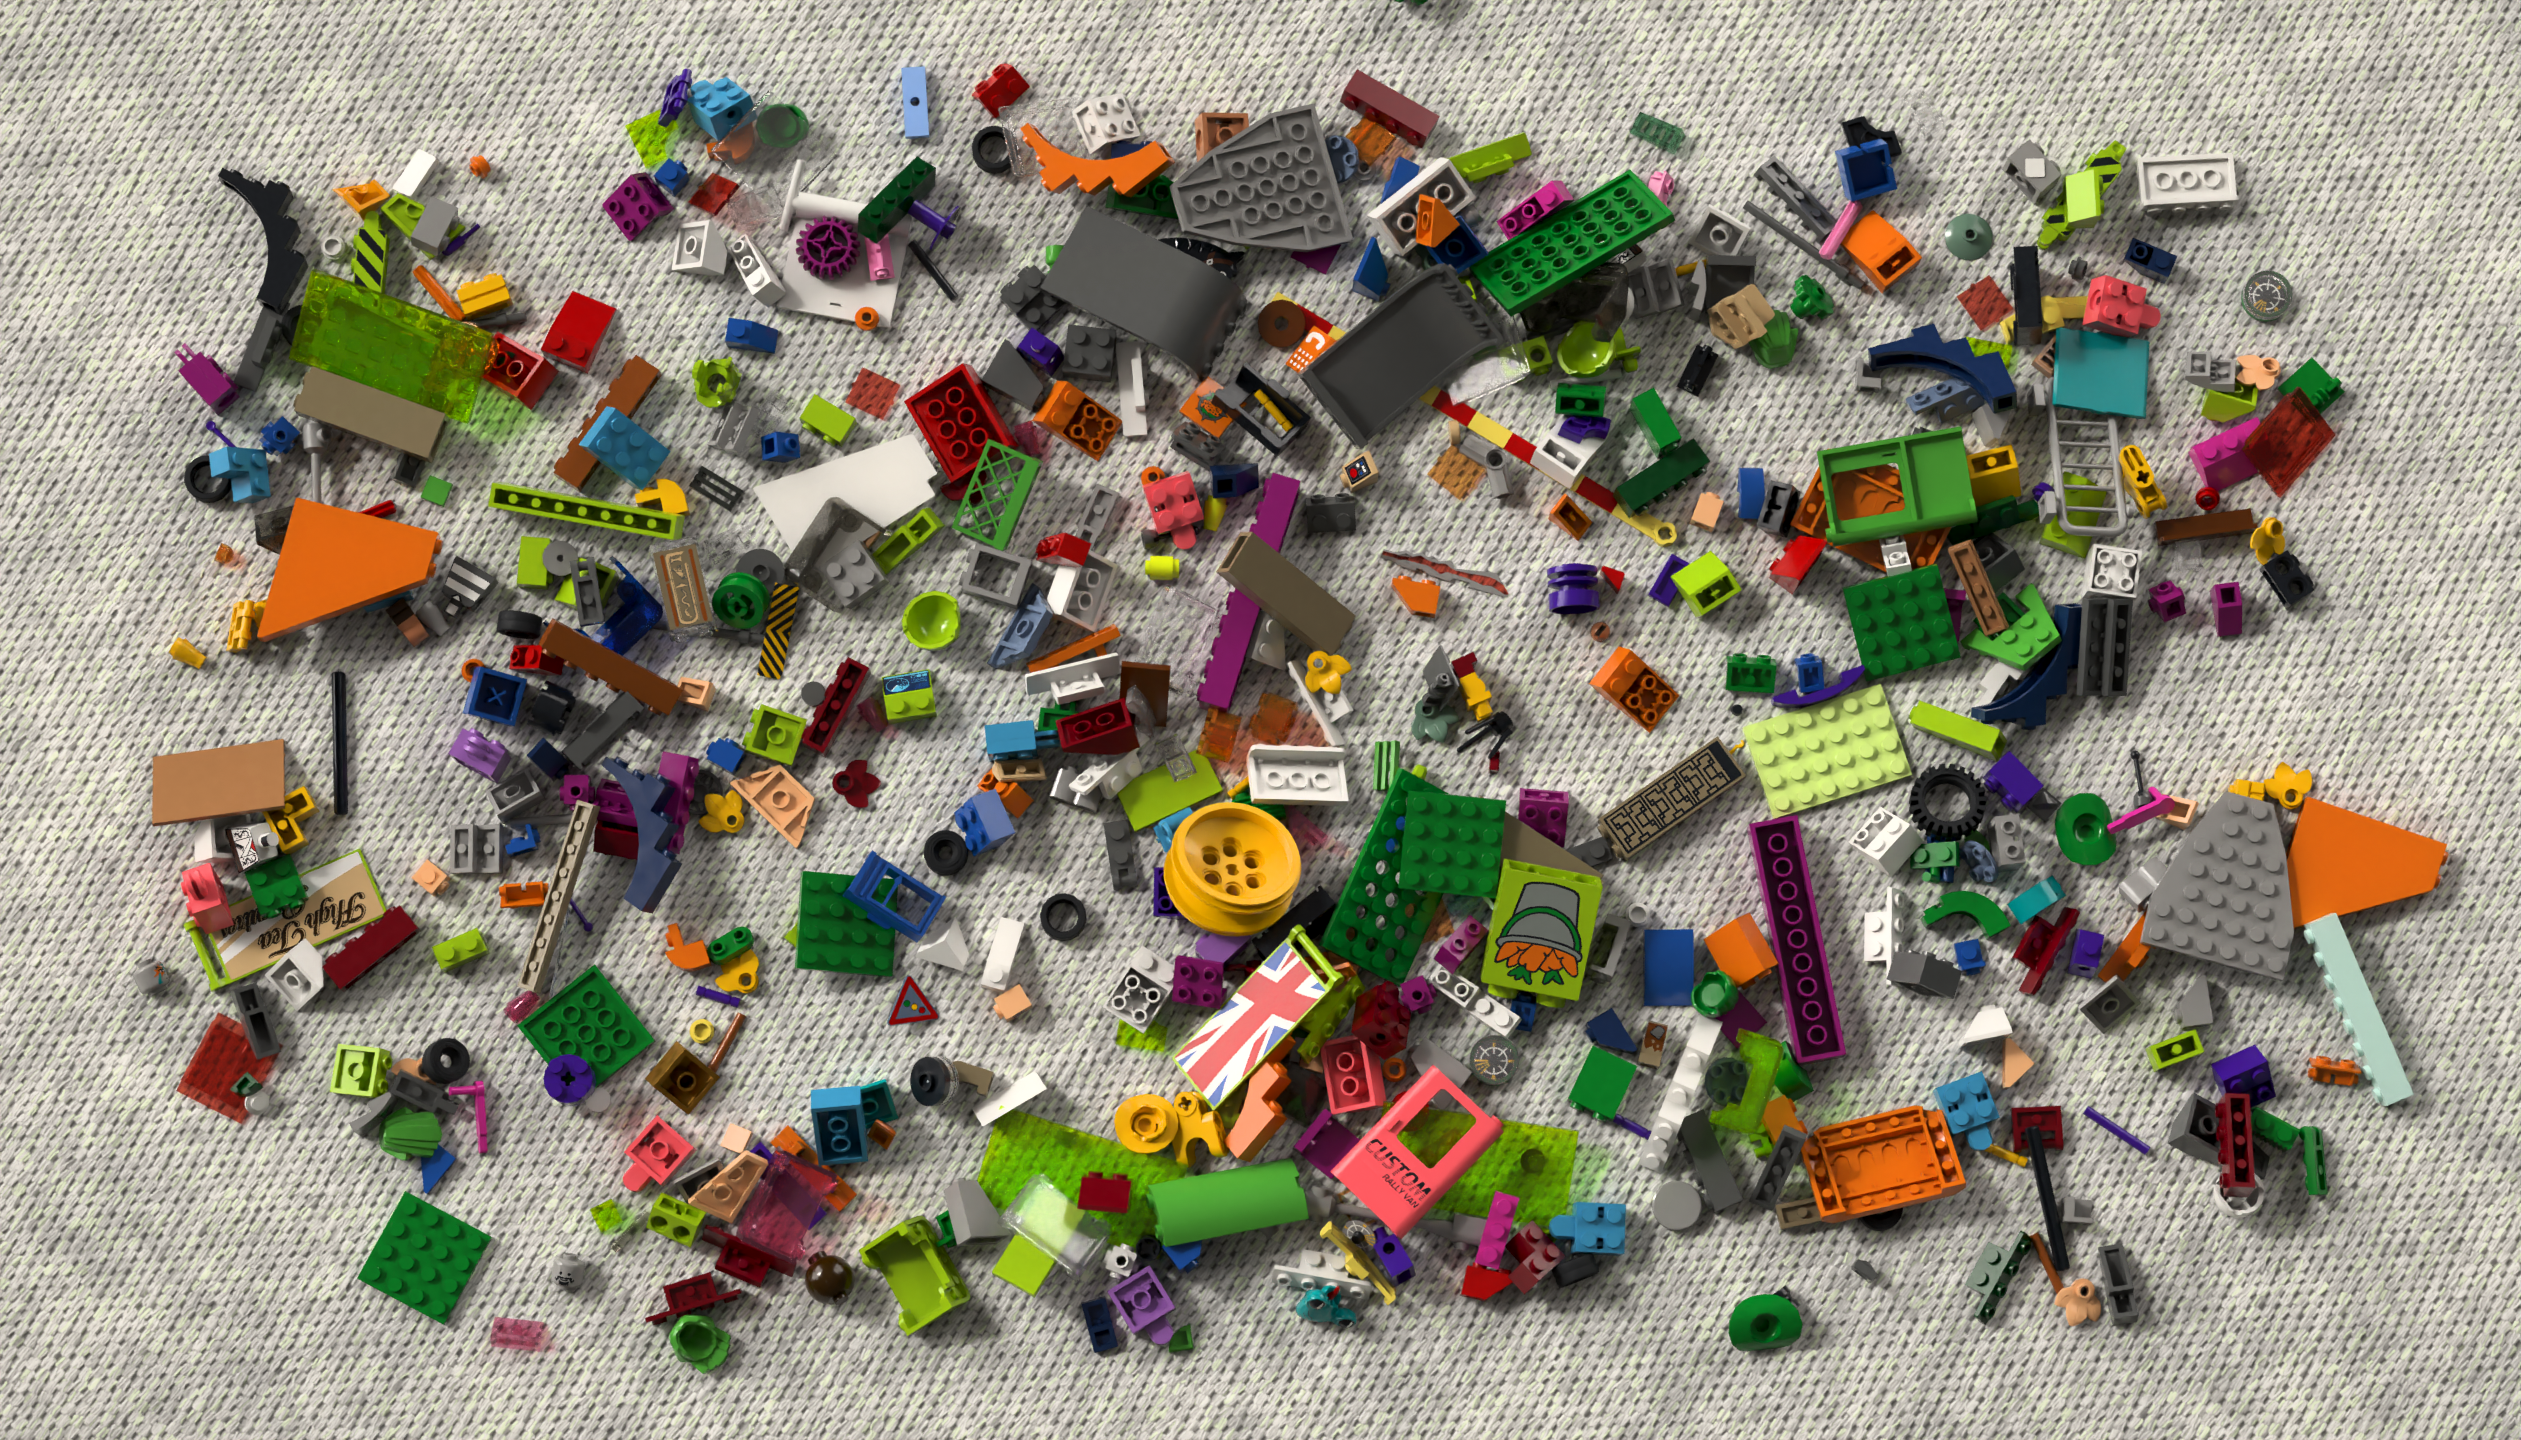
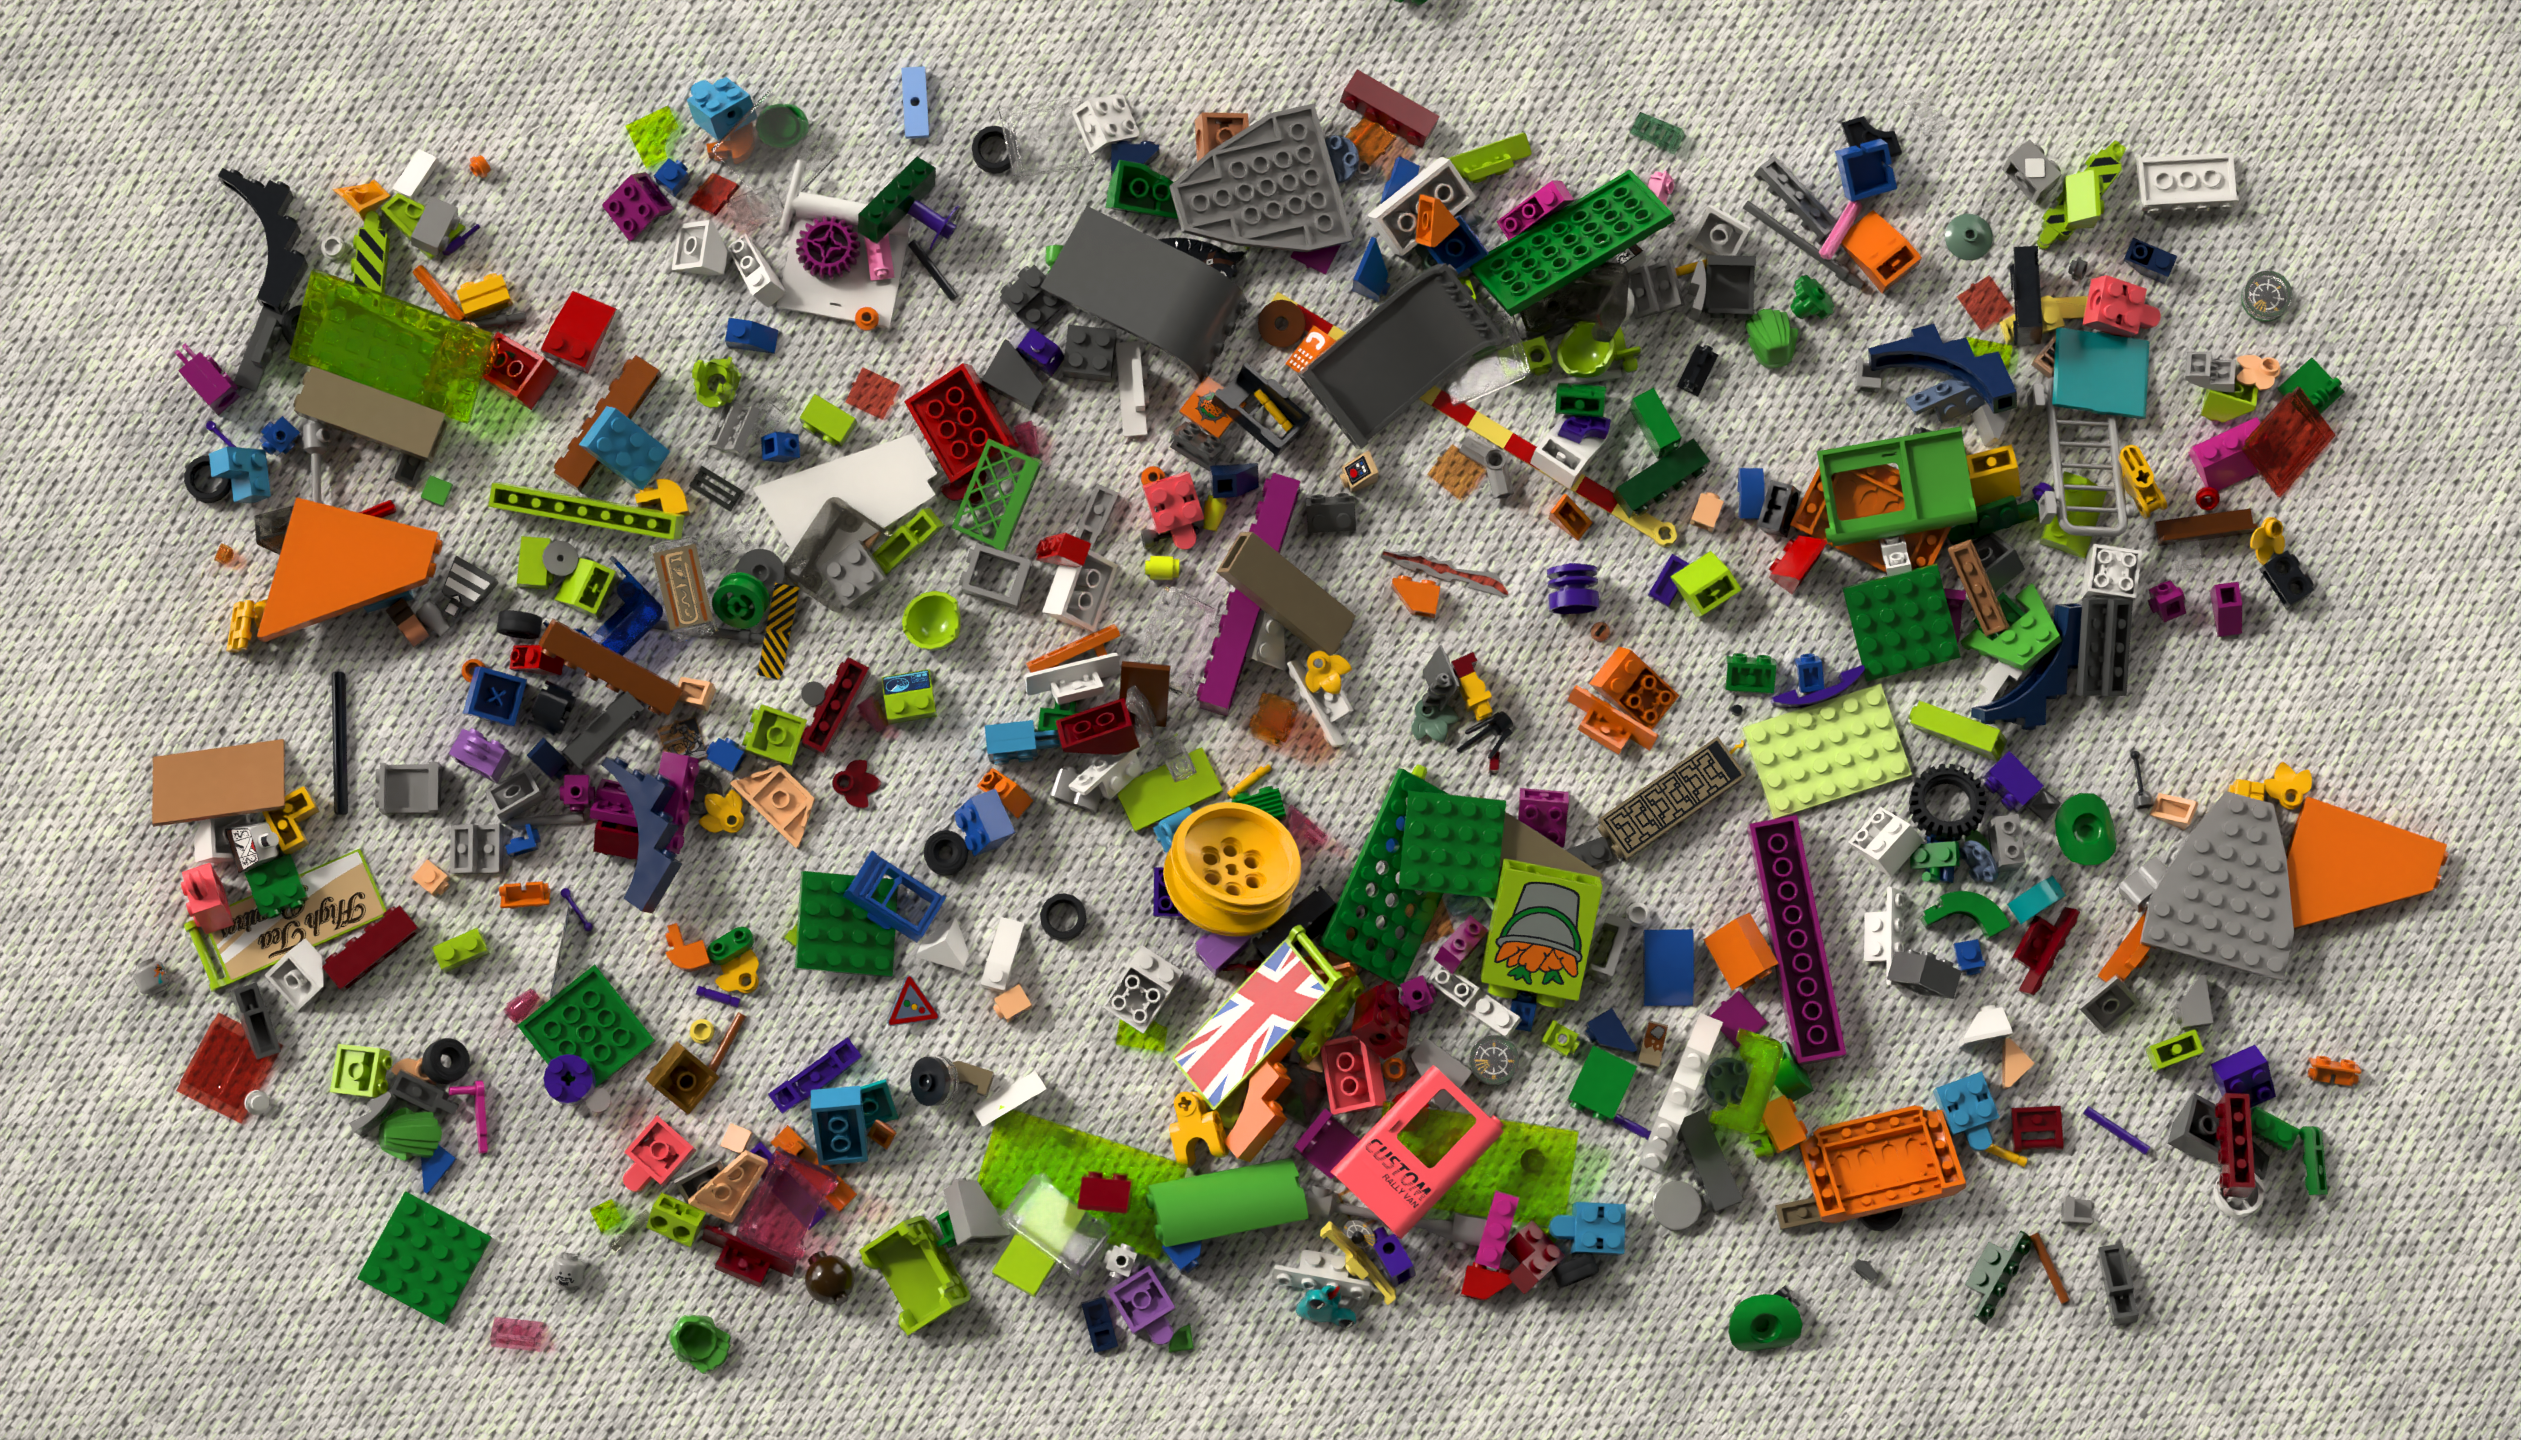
yellow cone [169,637,207,669] -> none
dark green tile [230,1071,263,1097] -> none
dark tan tile [517,800,600,994] -> none
dark grey plate [570,557,605,627] -> none
dark red bracket [645,1272,743,1326] -> none
dark purple plate [658,69,692,128] -> none
red bracket [972,63,1030,119] -> none
sand blue wing [987,583,1053,669] -> none
tan slope [992,759,1047,782] -> none
orange arch [1020,123,1175,198] -> none
orange slope [1032,381,1122,461] -> none
dark grey plate [1103,820,1138,890] -> none
yellow hat [1114,1094,1178,1154] -> none
black wheel [1135,1234,1162,1261] -> none
magenta bracket [1172,955,1227,1009] -> none
clear orange brick [1196,708,1242,763] -> none
white bracket [1246,744,1348,806] -> none
bright green tile [1373,740,1400,791] -> none
tan tile [1448,420,1461,445] -> none
red slope [1600,566,1625,594] -> none
green piece [1691,970,1738,1018] -> none
tan piece [1707,284,1775,349] -> none
dark grey plate [1749,1125,1807,1211] -> none
black axle [2025,1126,2070,1271] -> none
light nougat plate [2054,1278,2101,1326] -> none
dark purple torso [2067,928,2104,979] -> none
dark pink piece [2107,787,2175,834] -> none
light aqua brick [2304,913,2414,1106] -> none
none -> light grey panel [375,762,442,814]
none -> piece [658,716,708,759]
none -> dark purple slope [768,1037,862,1114]
none -> lime brick [1540,1020,1580,1057]
none -> orange bracket [1567,685,1659,755]

